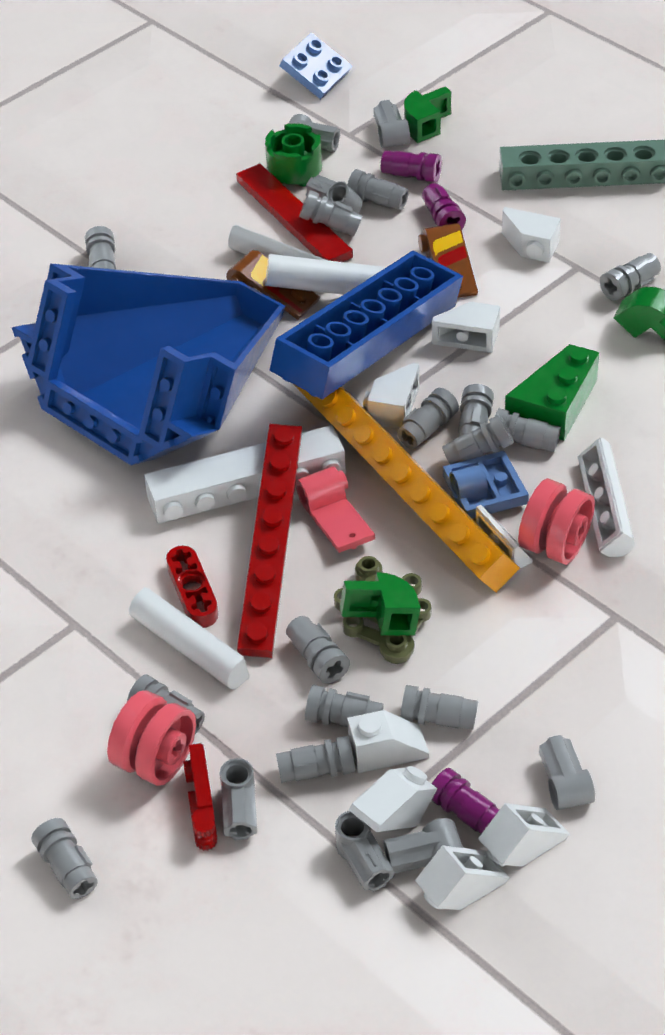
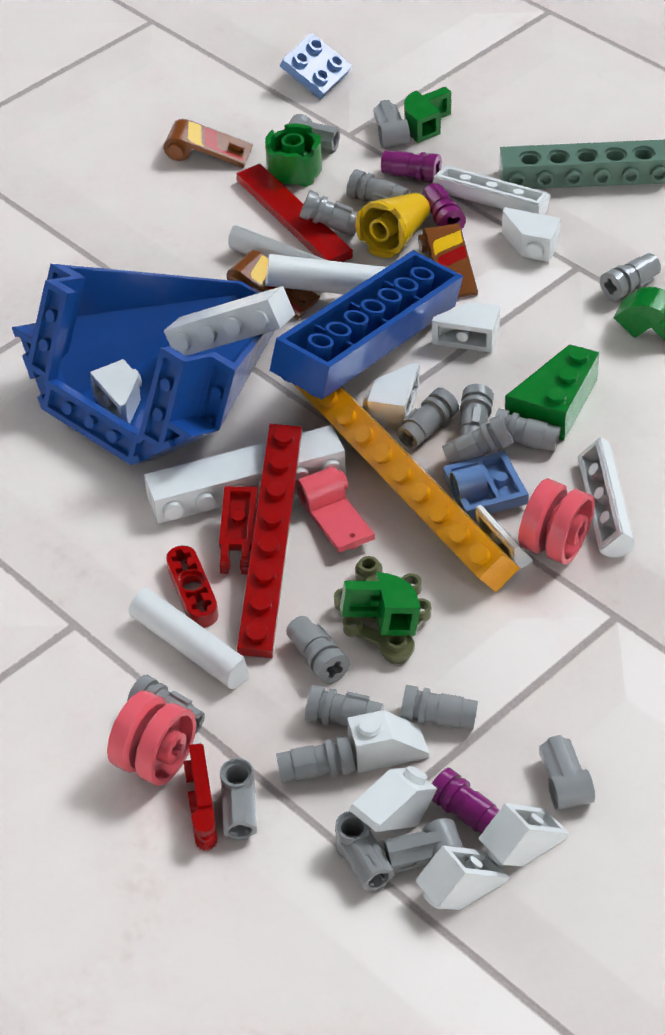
light grey axle [31,818,98,899] -> none
light grey axle [85,226,116,270] -> none
light grey piece [306,175,362,213] -> none
none -> white slope [90,359,142,424]
none -> dark orange door [163,119,253,168]
none -> white brick [164,286,295,356]
none -> red hinge [219,486,259,575]
none -> yellow cone [355,193,430,258]
none -> white brick [433,165,550,215]

